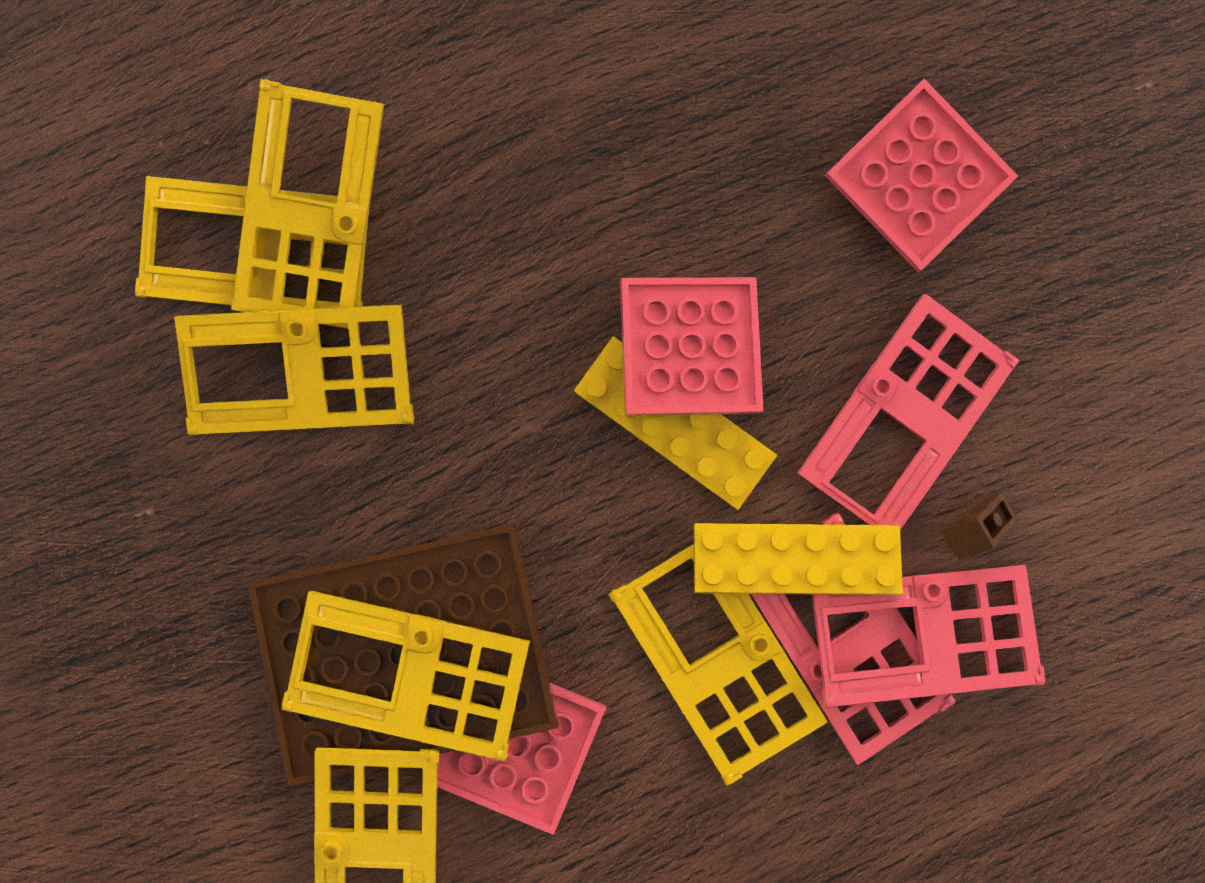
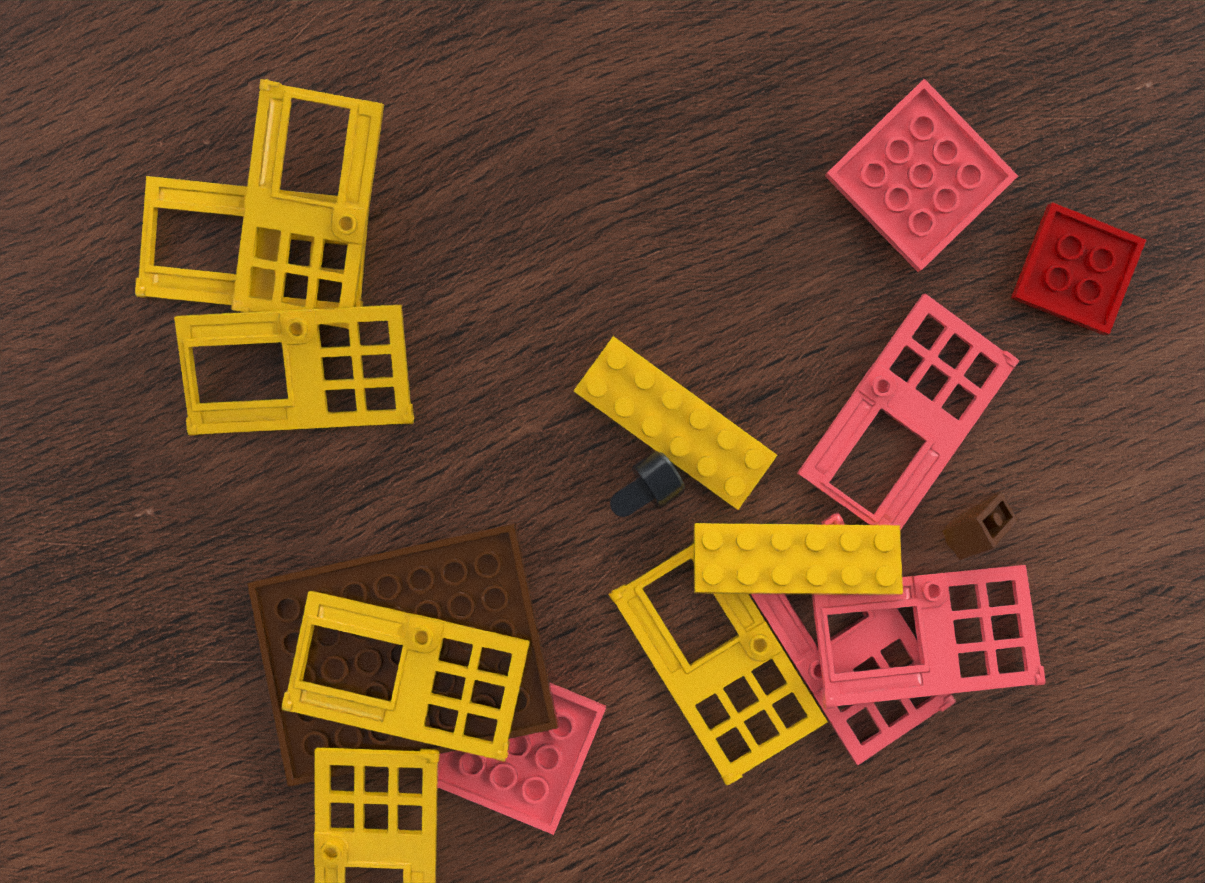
coral plate [620,277,764,416] -> none
none -> black piece [610,451,685,517]
none -> red plate [1011,202,1146,335]

